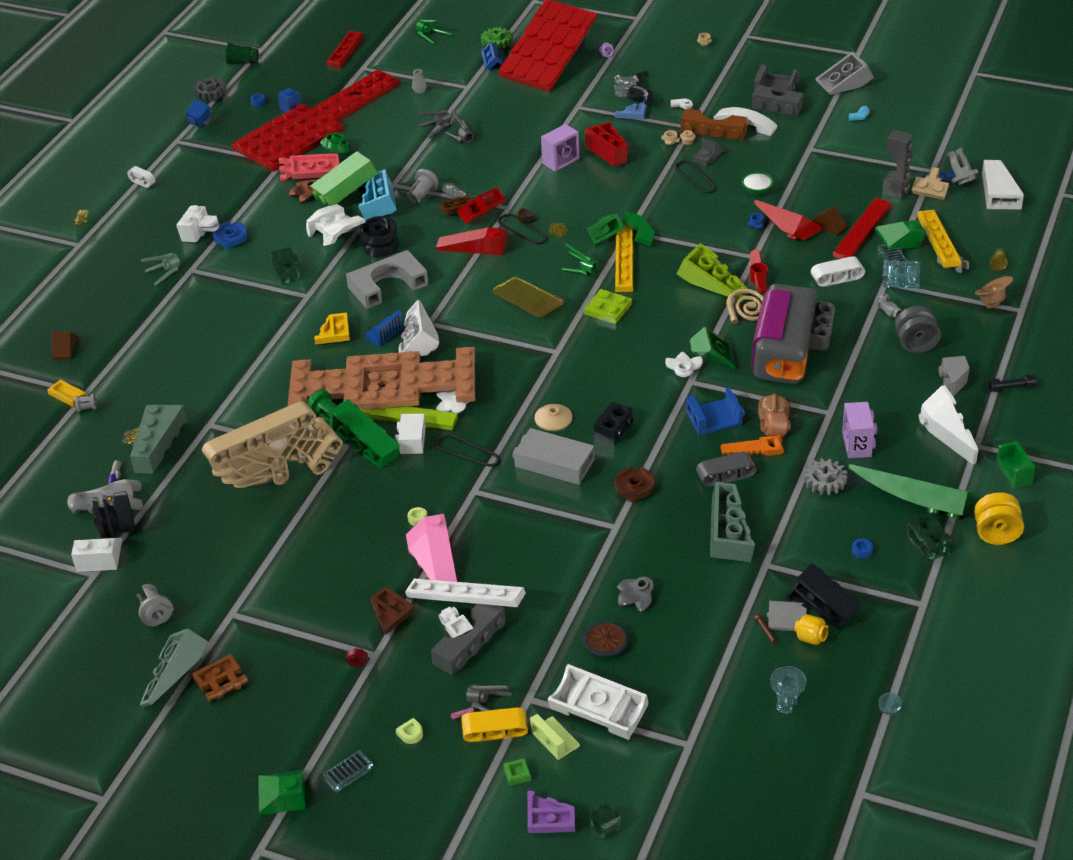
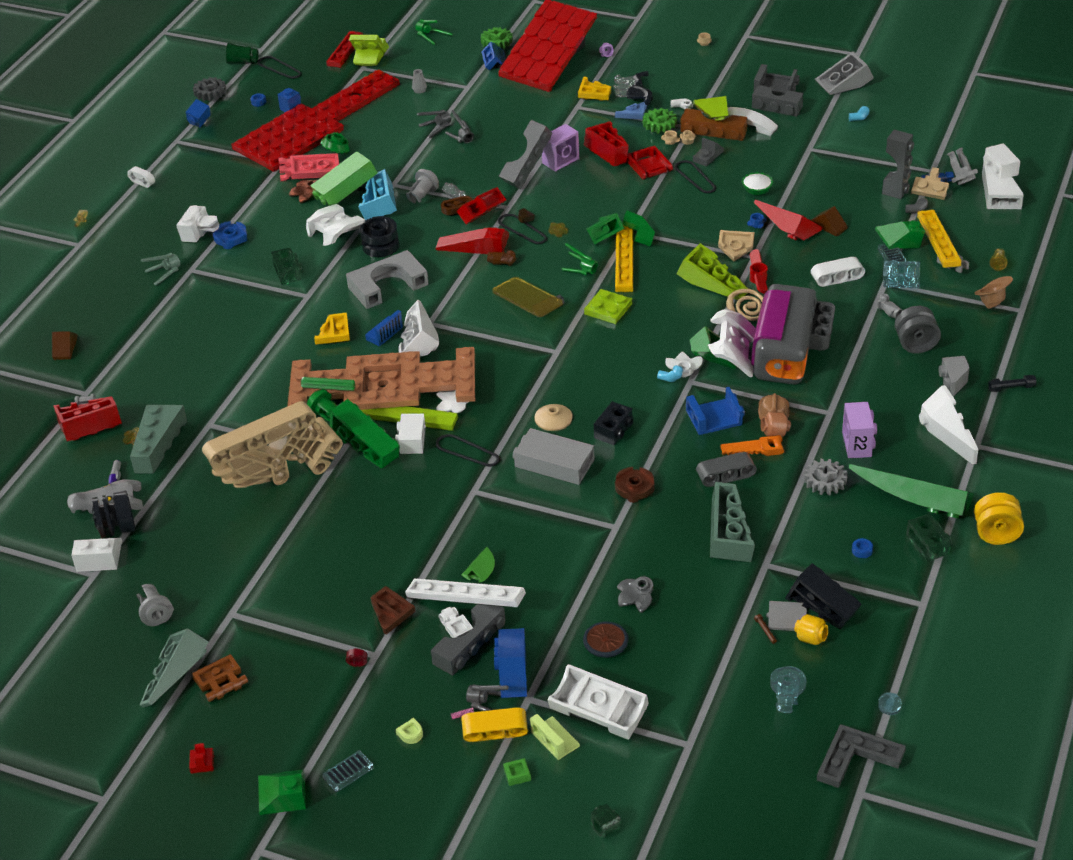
yellow tile [47,380,87,407] -> none
bright pink wedge [406,514,457,582] -> none
yellowish green tile [408,507,428,526] -> none
medium lavender wing [527,790,575,833] -> none
red tile [833,198,891,259] -> none
green panel [996,441,1035,488] -> none
none -> red wedge [53,396,122,441]
none -> red tile [189,743,214,774]
none -> black piece [258,56,301,79]
none -> green axle [301,377,356,391]
none -> lime piece [349,35,389,66]
none -> bright green brick [462,547,495,582]
none -> reddish brown arm [487,250,516,266]
none -> blue wedge [494,628,527,698]
none -> dark grey arch [499,120,553,189]
none -> yellow wing [578,77,611,101]
none -> red container [626,145,673,179]
none -> bright green gear [643,108,677,133]
none -> medium azure arm [657,365,683,382]
none -> lime wedge [693,96,728,121]
none -> white piece [708,309,756,377]
none -> tan plate [718,230,755,262]
none -> dark grey plate [817,724,906,788]
none -> dark grey arm [905,198,928,213]
none -> white piece [983,143,1020,180]

